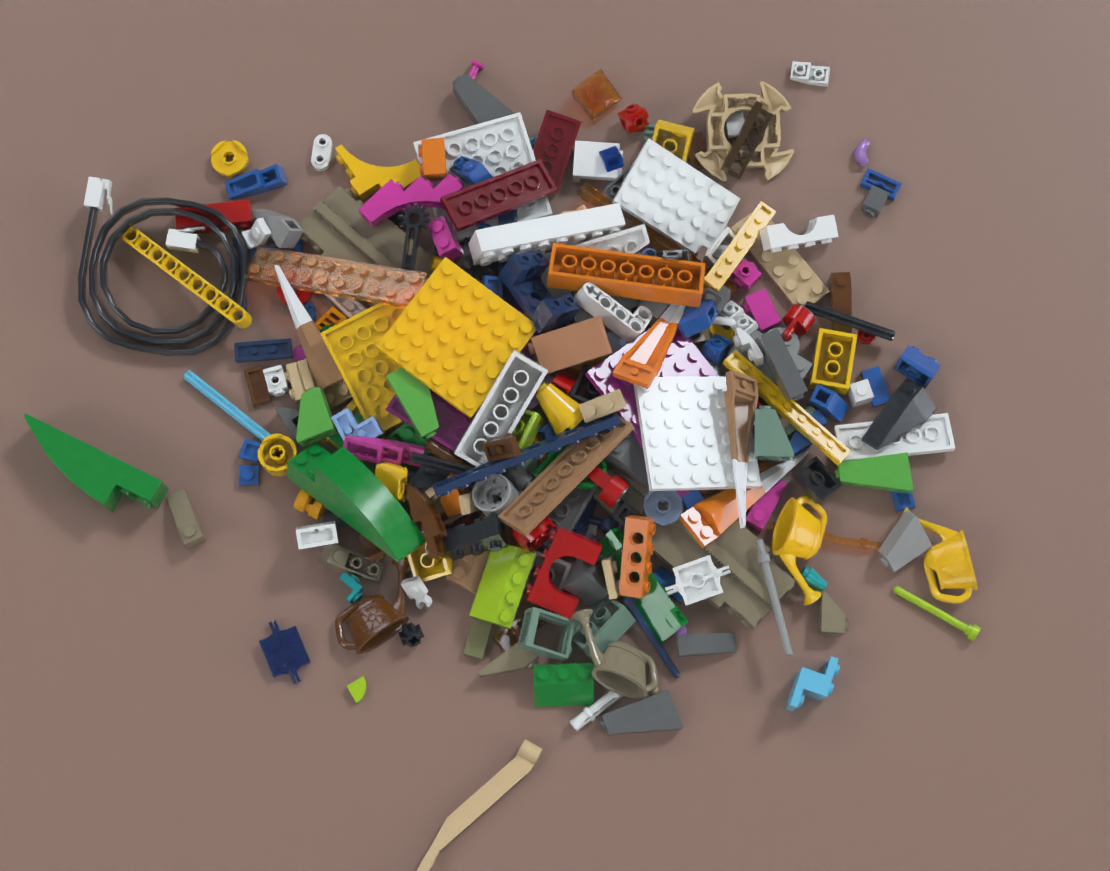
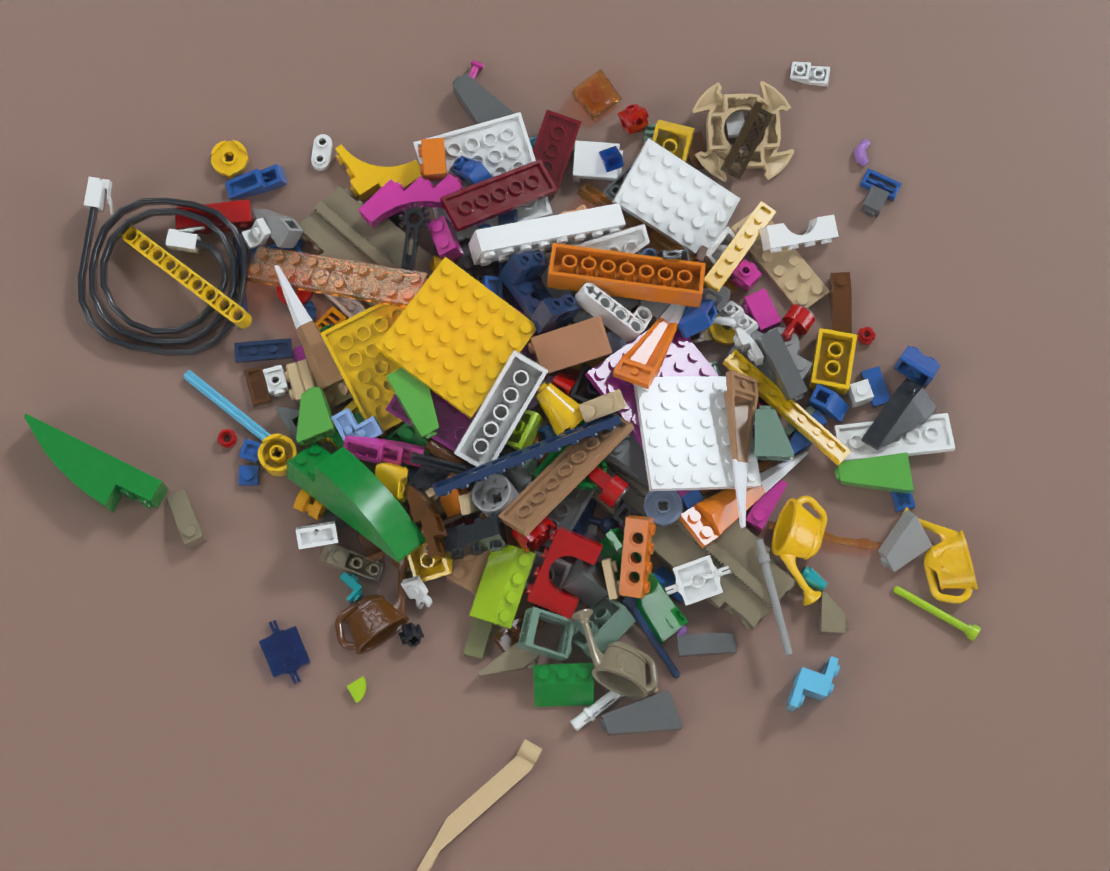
reddish brown slope [481,433,521,462] -> none
blue brick [701,333,731,364] -> none
black plate [791,456,841,504] -> none
black axle [804,301,895,341] -> none
none -> red plate [218,429,237,448]

